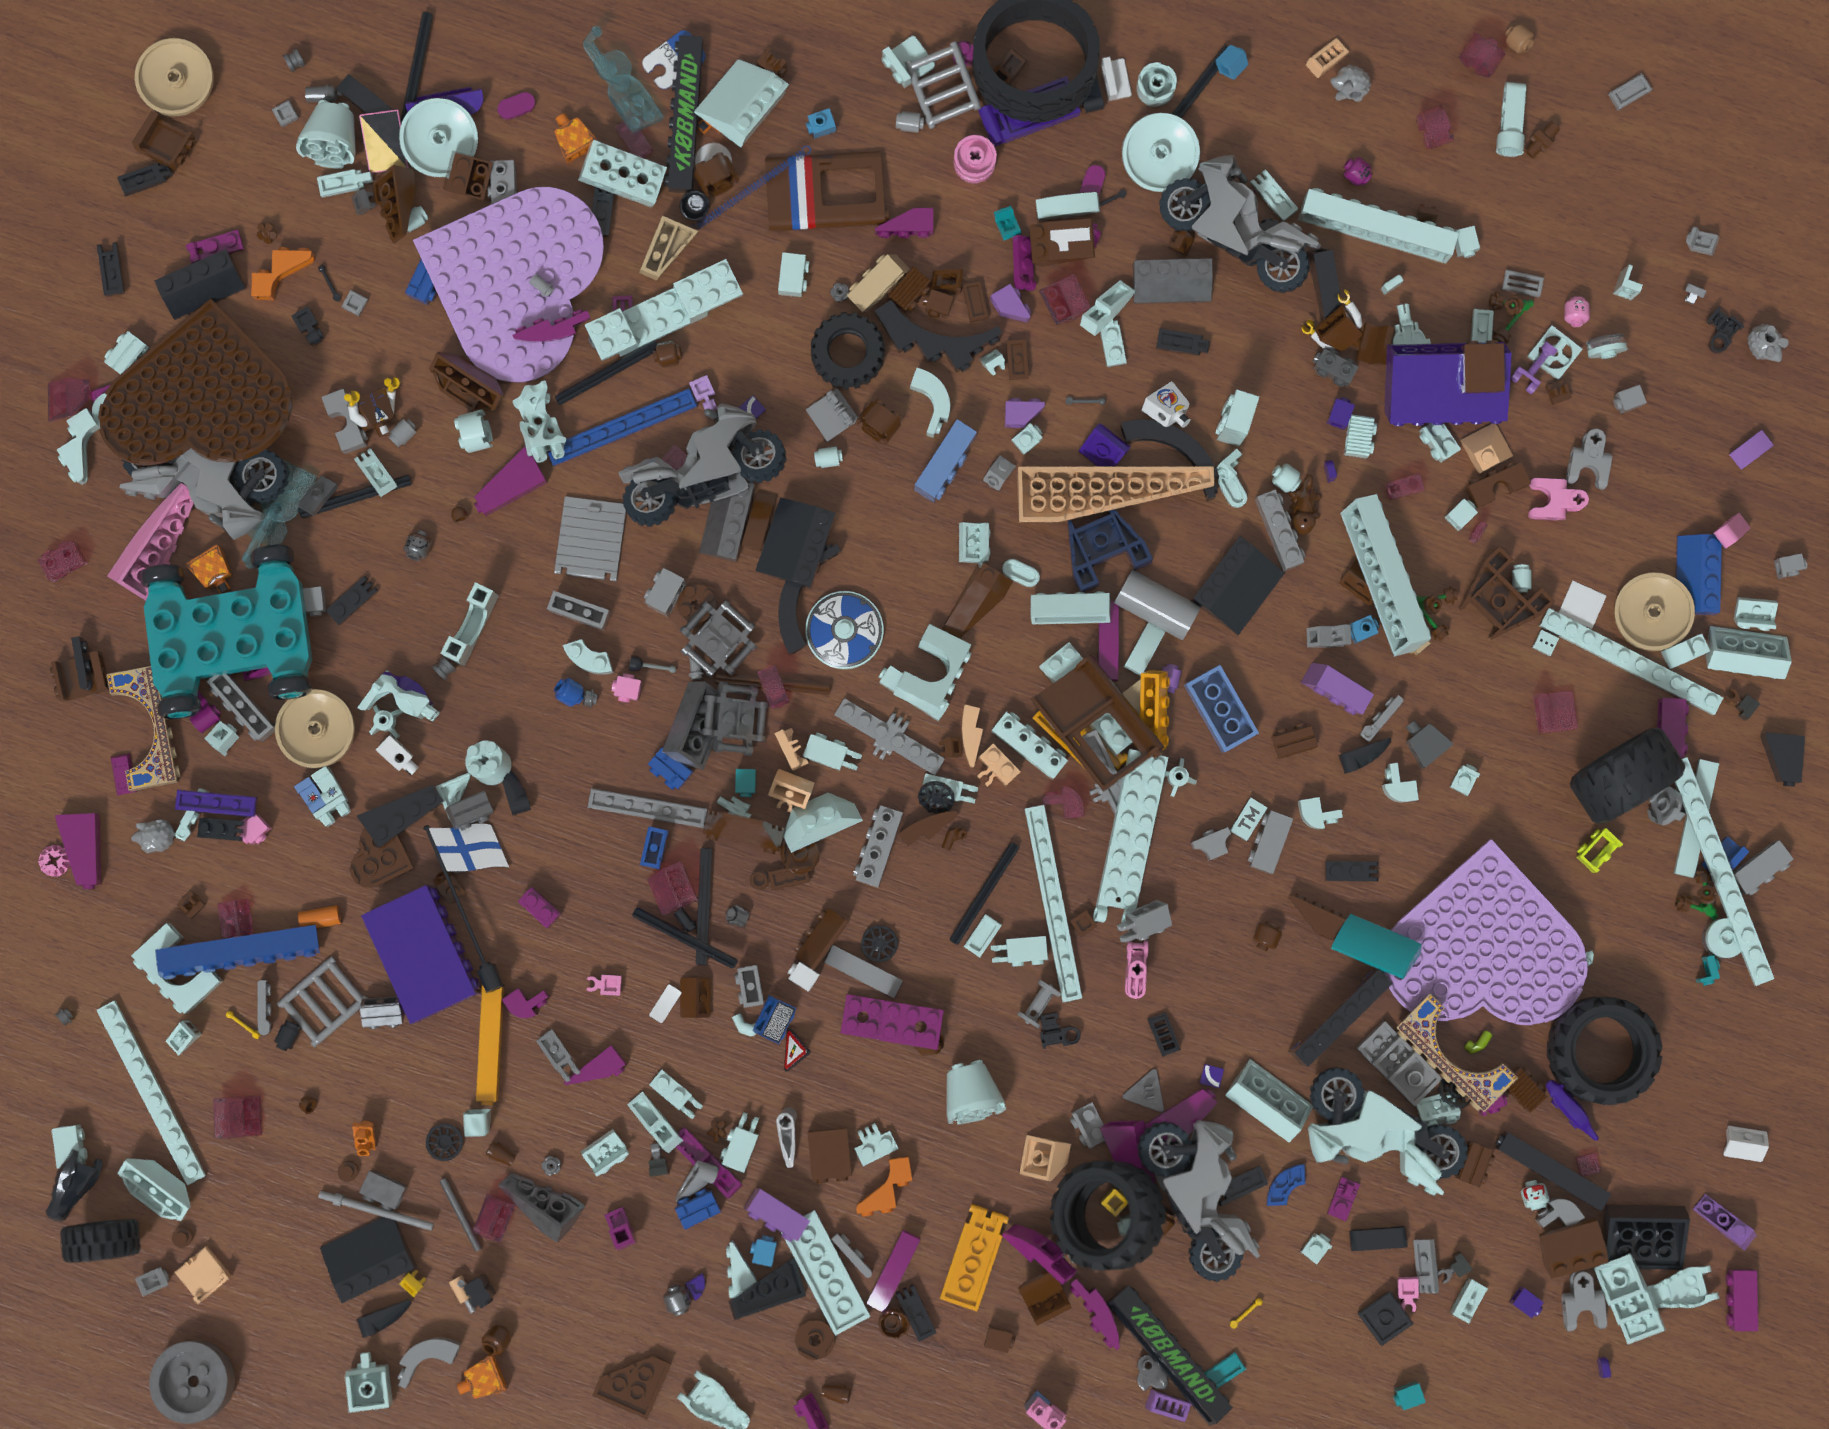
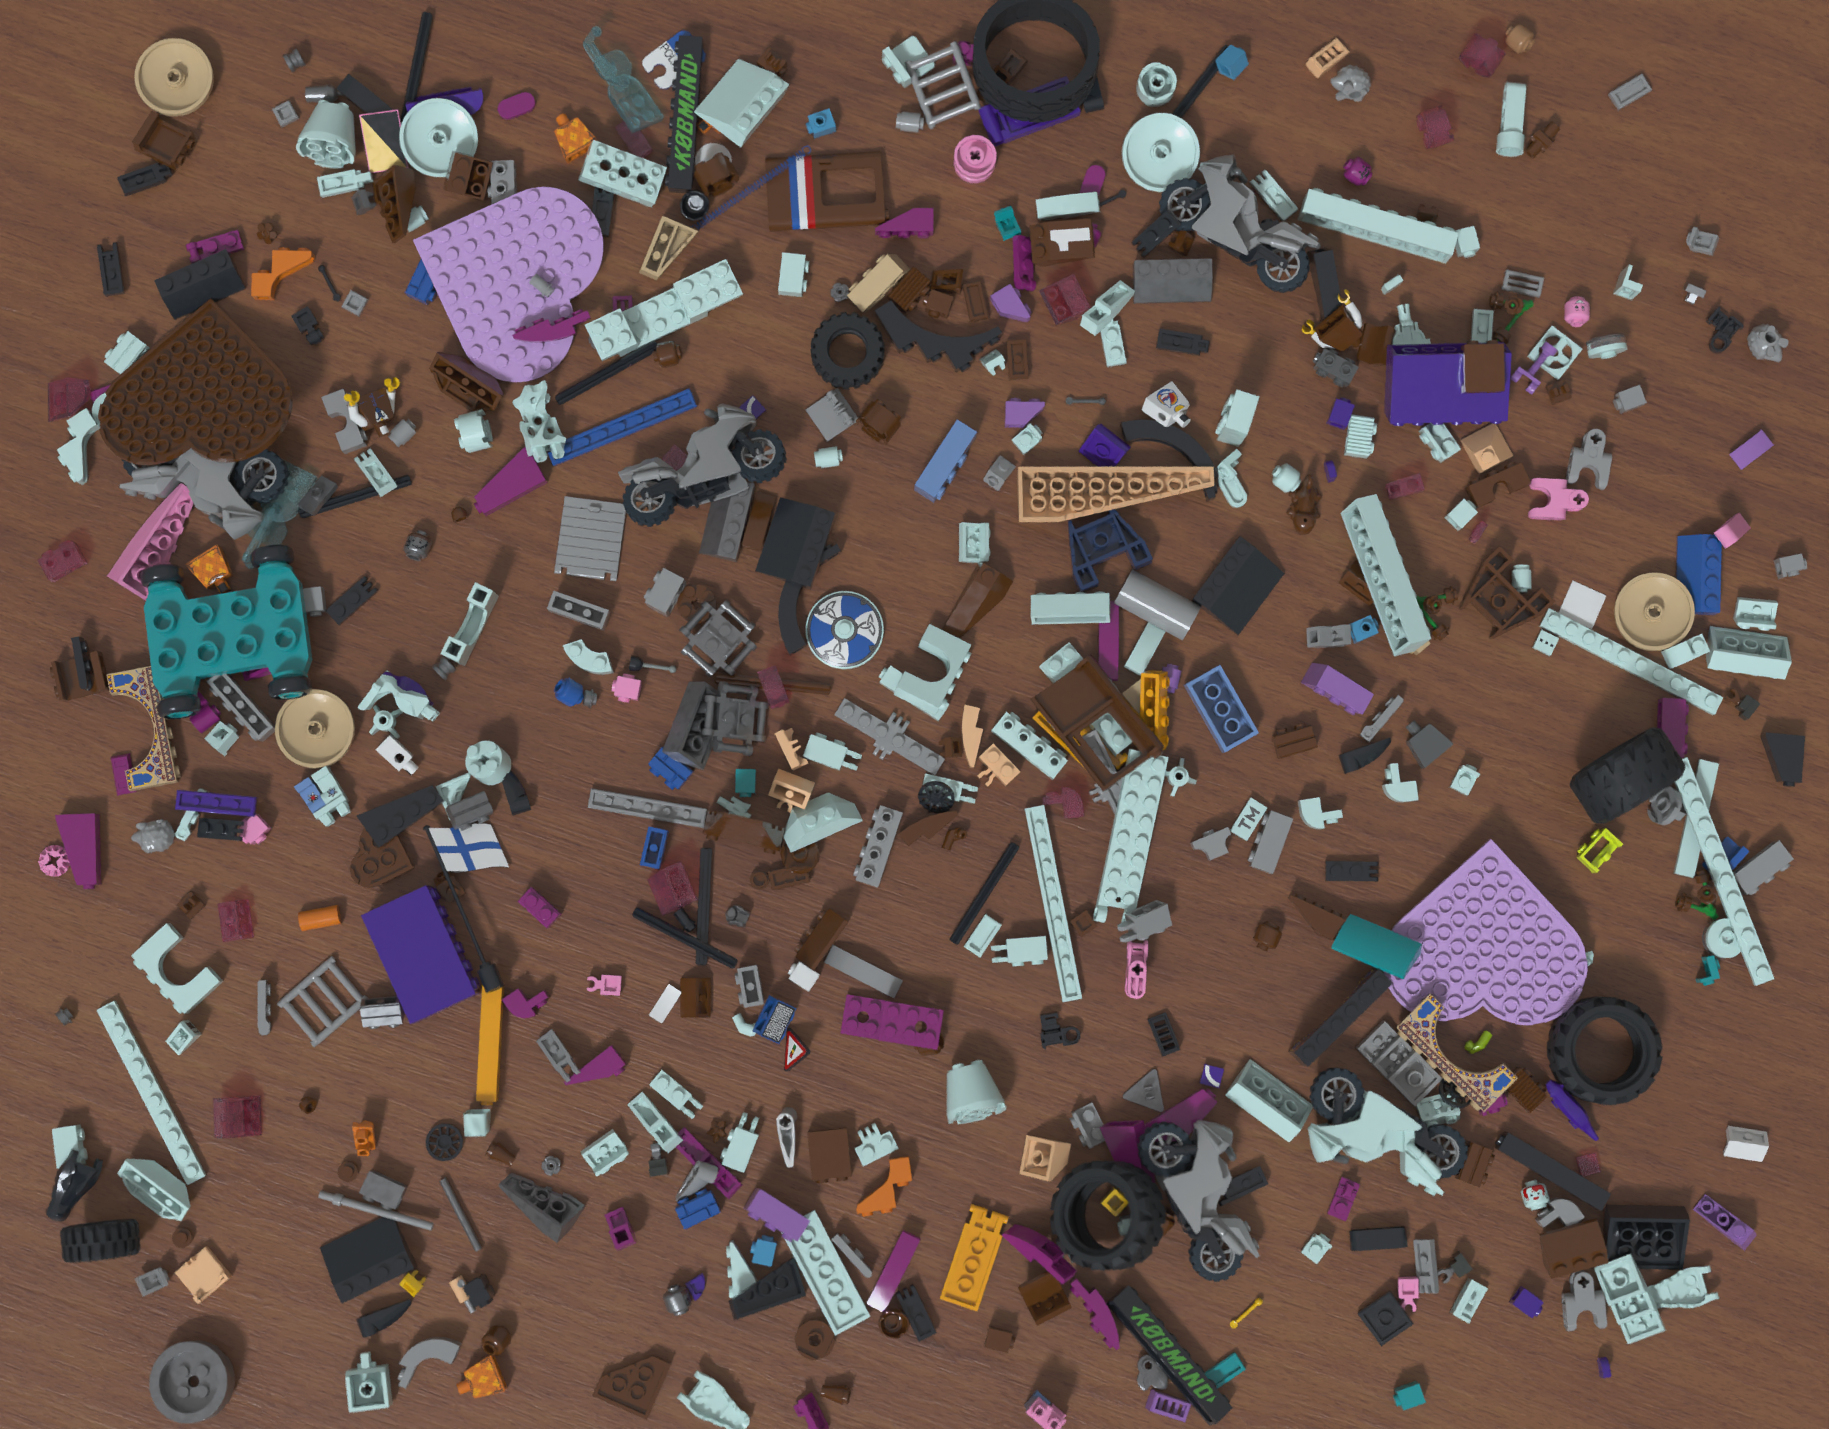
blue brick [155,925,320,979] -> none
yellow hinge [226,1011,261,1039] -> none
black brick [274,1020,300,1051] -> none
clear pink brick [473,1194,515,1242] -> none
lavender plate [689,375,717,411] -> none
light grey pin [689,655,704,681] -> none
black wheel [861,925,898,962] -> none
light aqua arch [910,368,950,438] -> none
light aqua tile [1002,559,1040,587] -> none
light grey hose [1017,980,1061,1029] -> none
white panel [1101,57,1131,101] -> none
light grey brick [1255,490,1306,572] -> none
blue tile [1266,1164,1306,1206] -> none
clear pink bracket [1533,691,1578,734] -> none
magenta brick [1725,1269,1758,1331] -> none
none -> black hinge [1131,210,1181,258]

